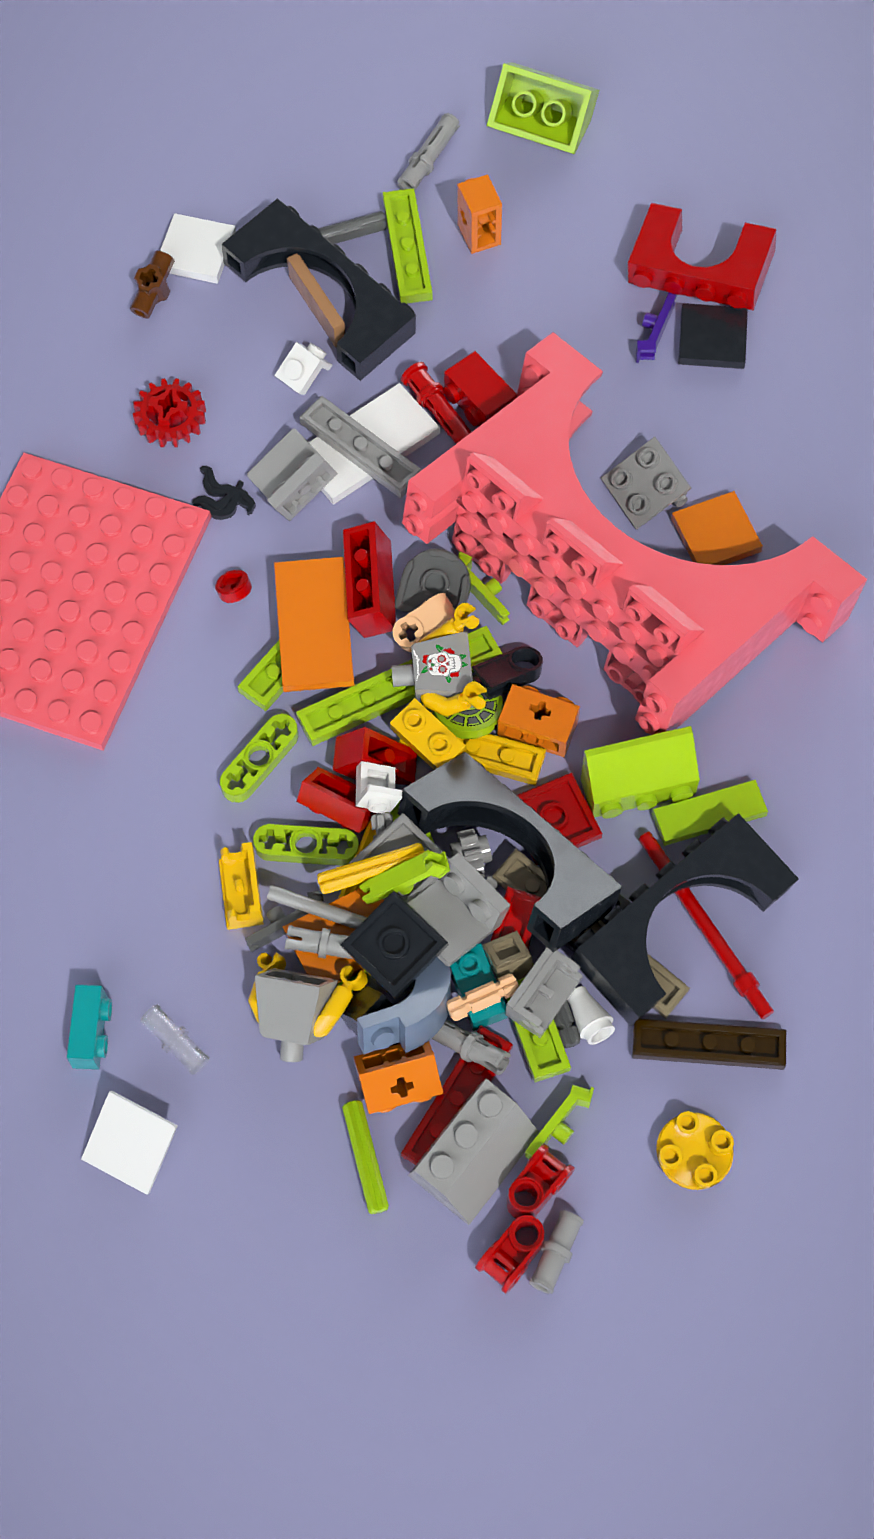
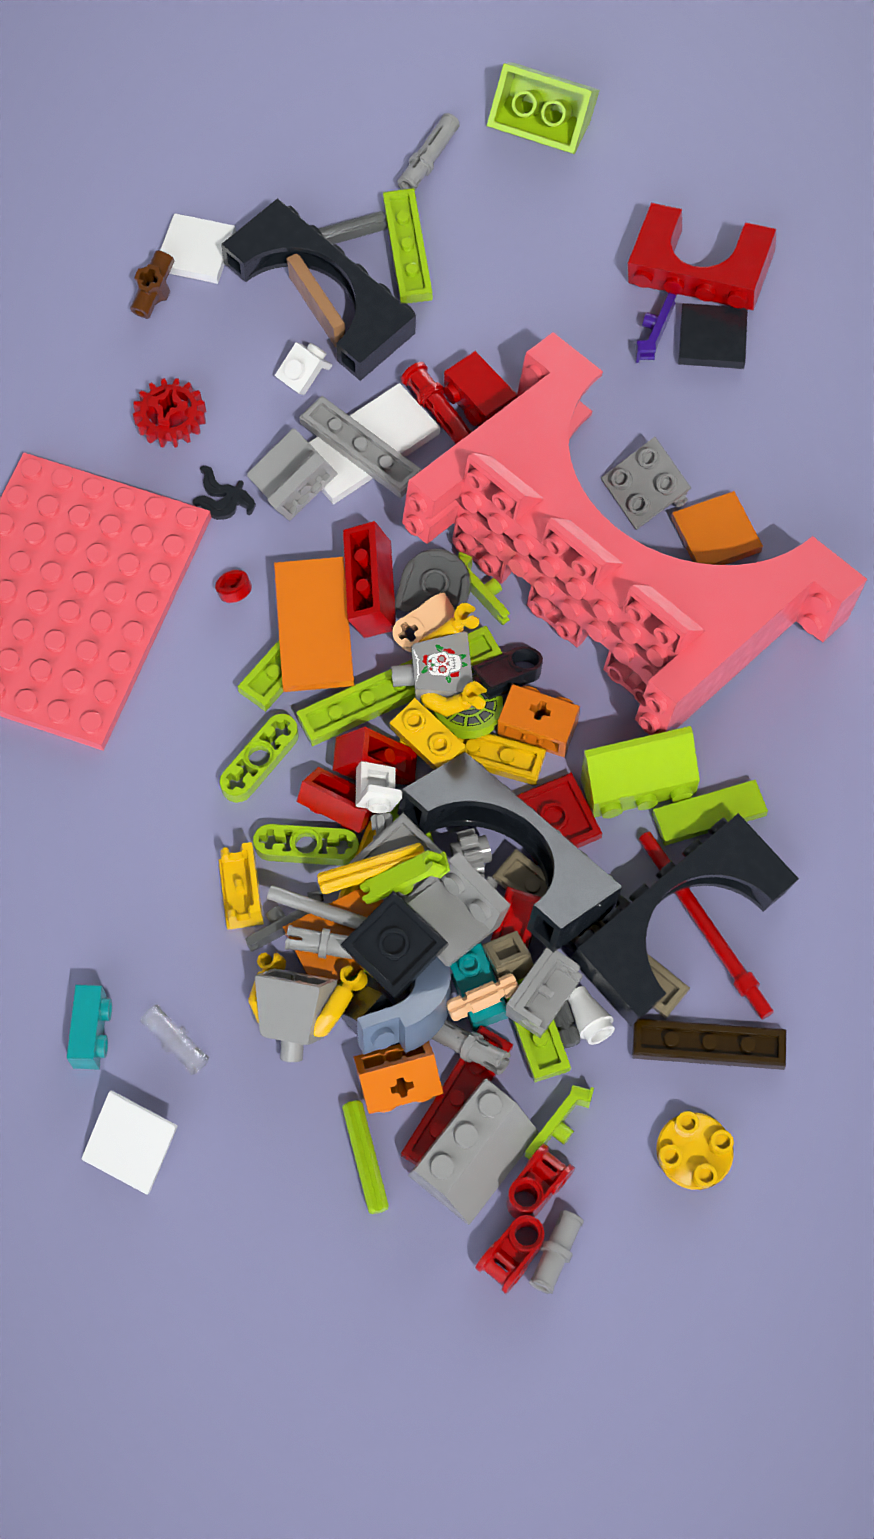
orange brick [457,174,502,254] -> none

